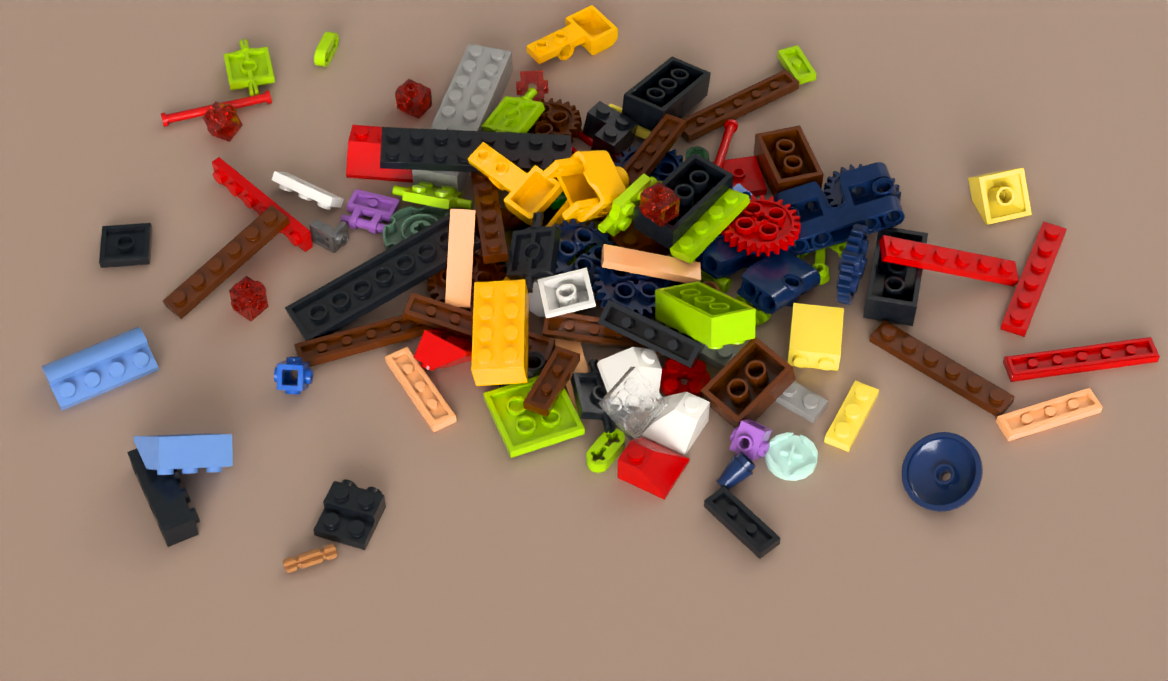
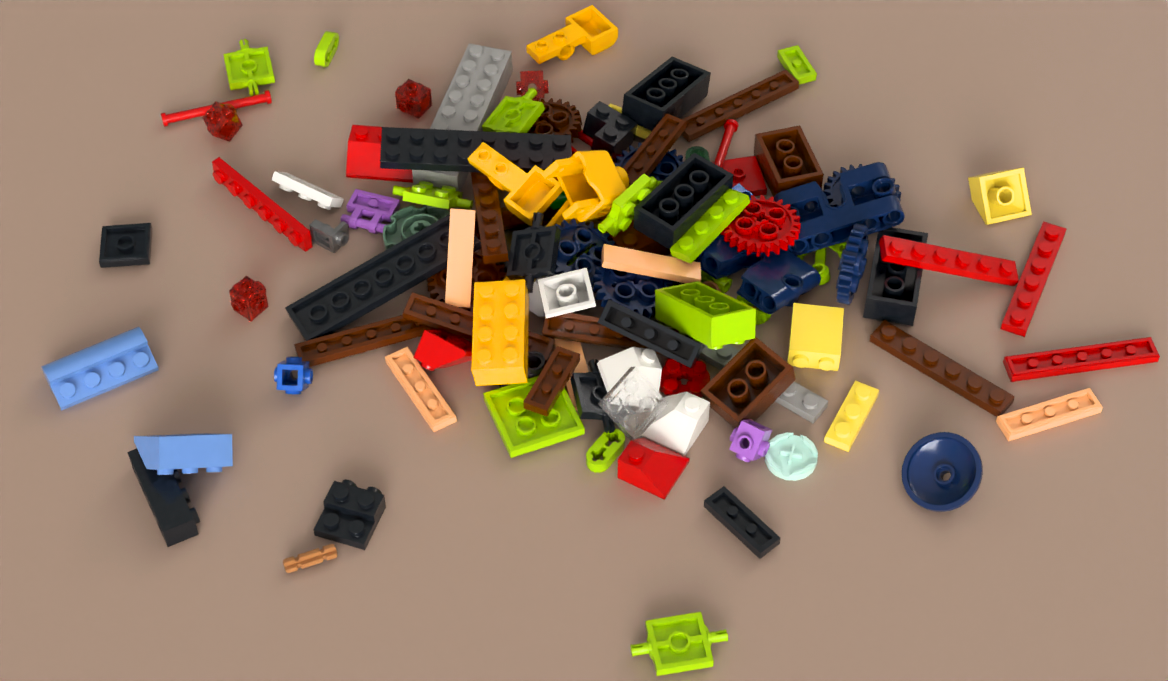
reddish brown plate [163,205,290,319] -> none
clear red brick [640,181,680,227] -> none
dark blue cone [716,452,756,490] -> none
none -> lime plate [630,612,728,676]

